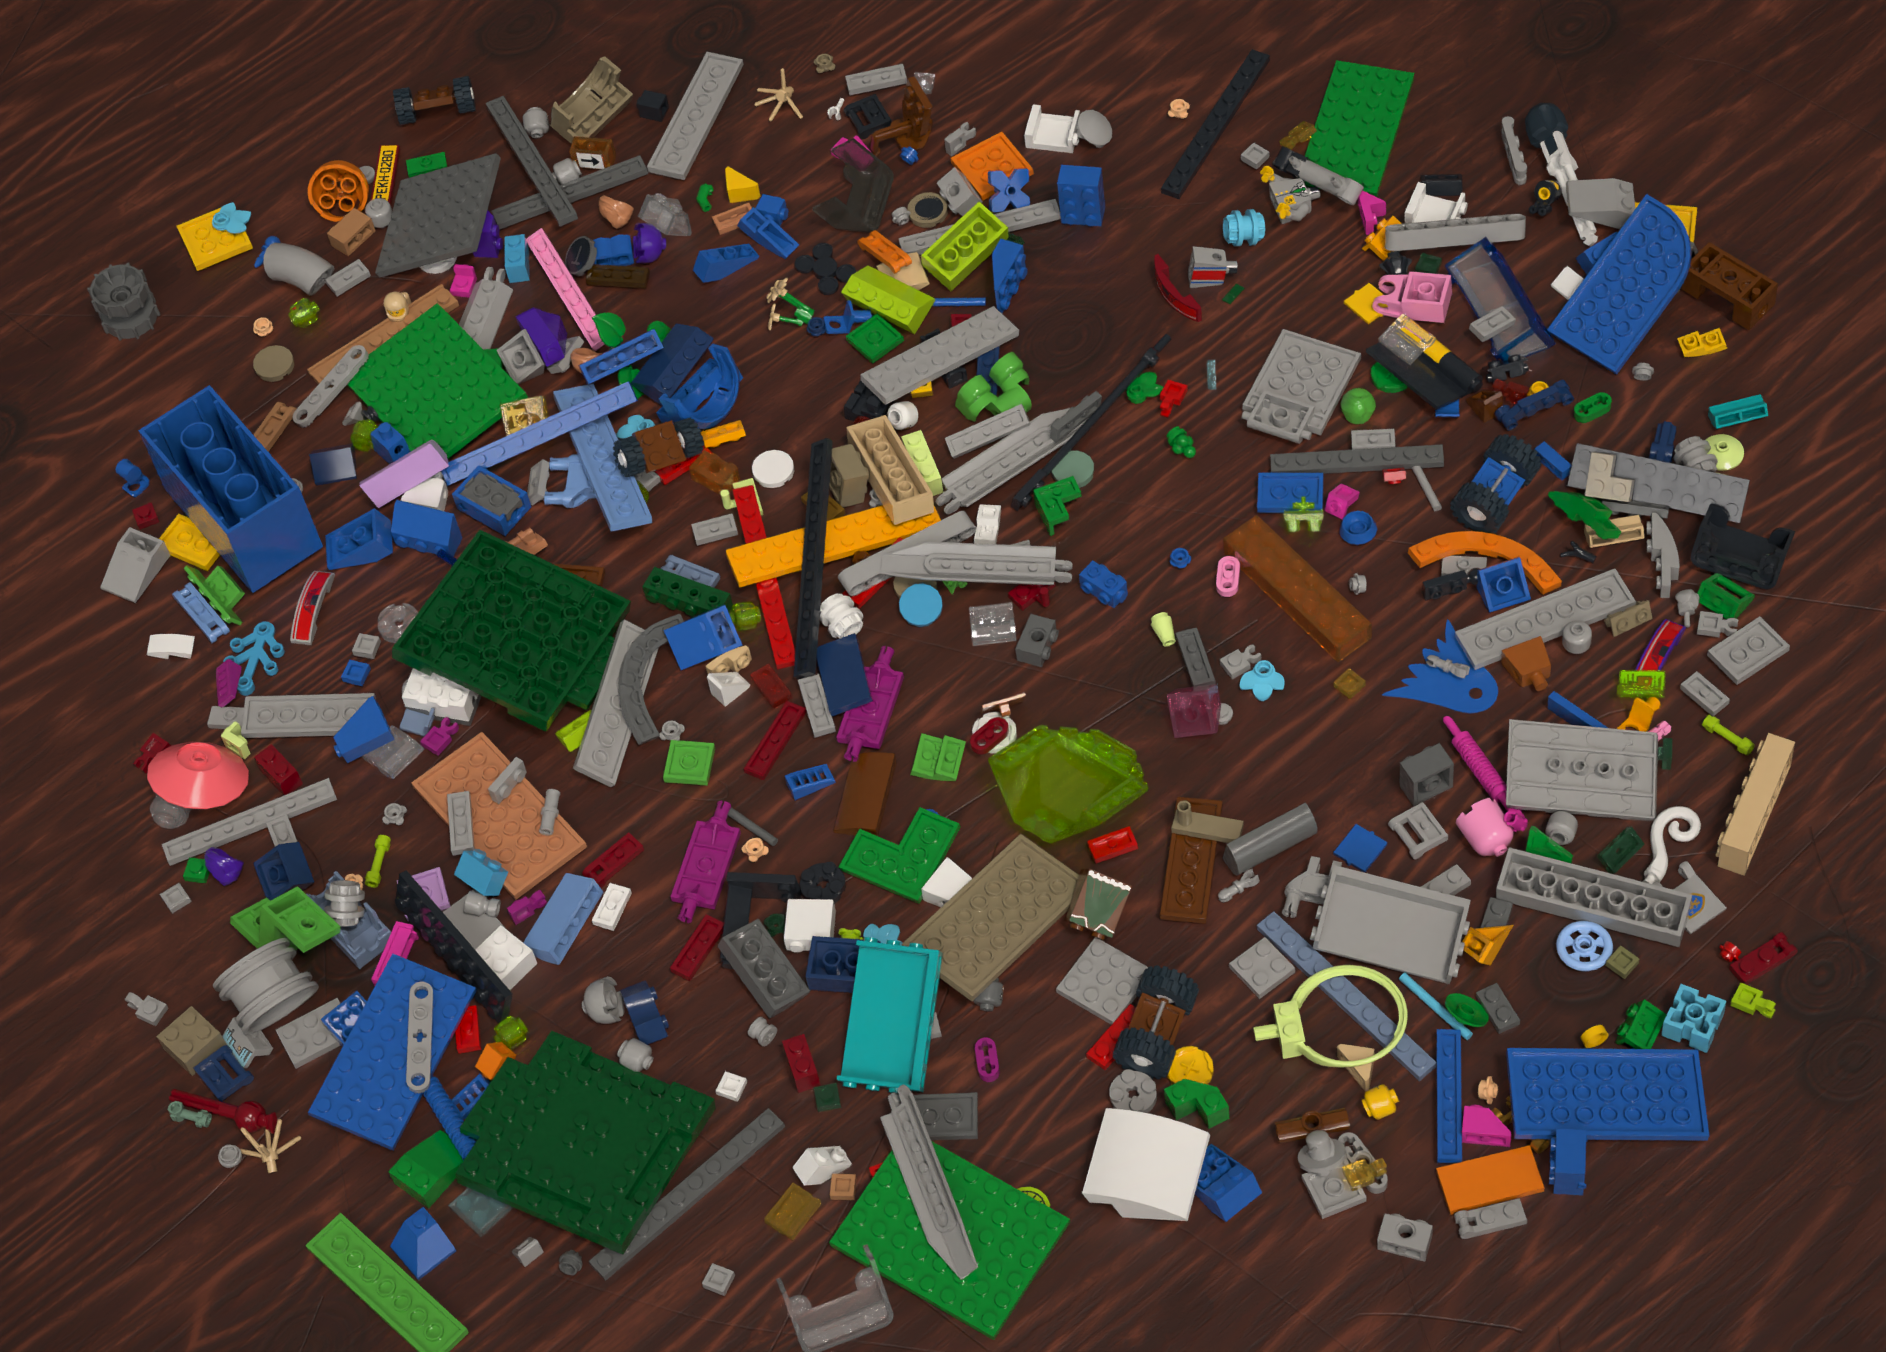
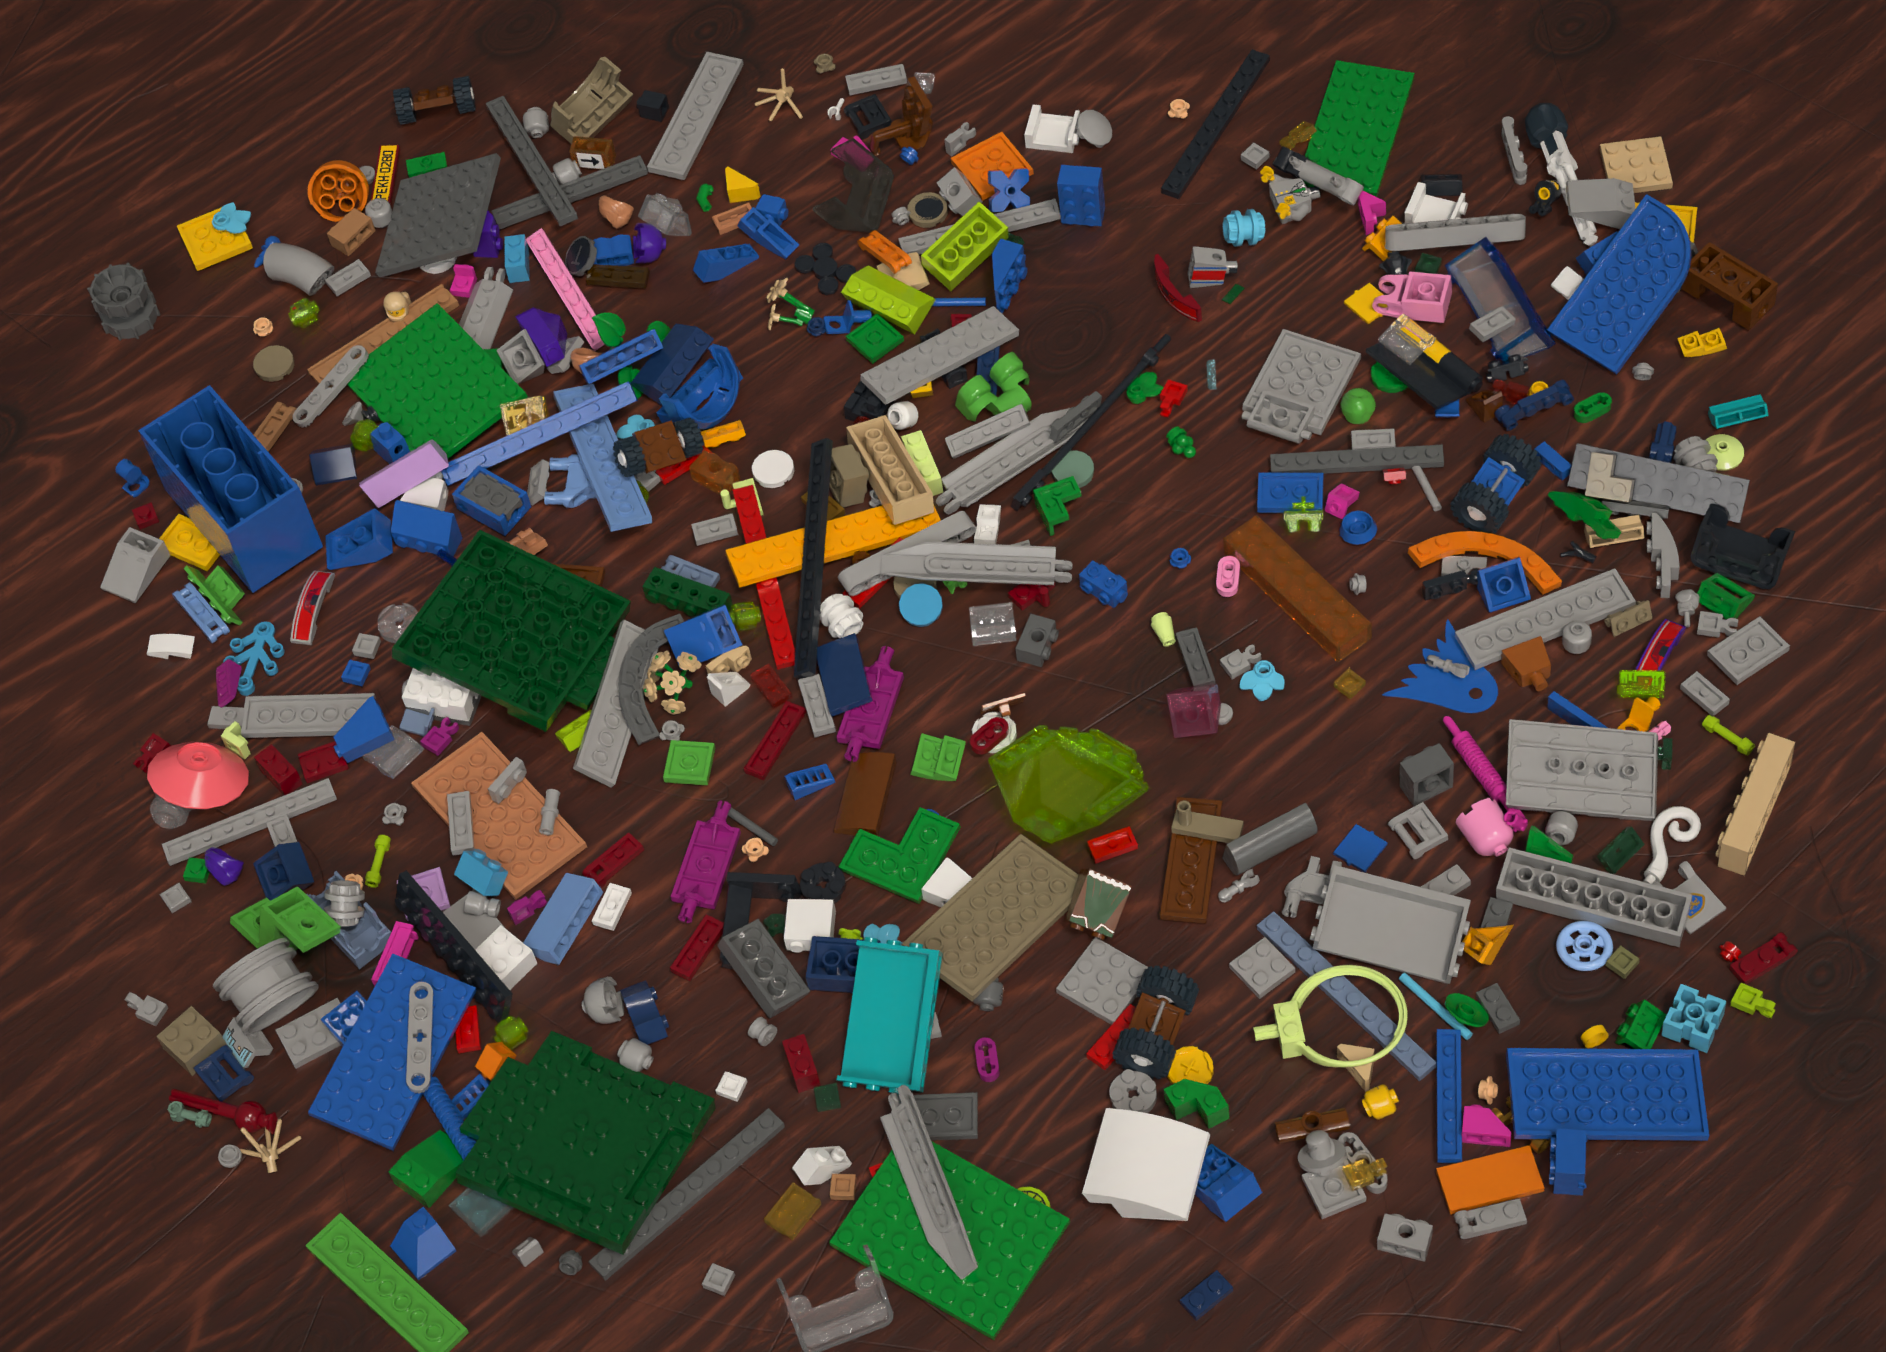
none -> dark red plate [298,741,349,784]
none -> tan plant [643,651,701,714]
none -> dark blue plate [1180,1270,1233,1321]
none -> tan plate [1600,137,1673,193]

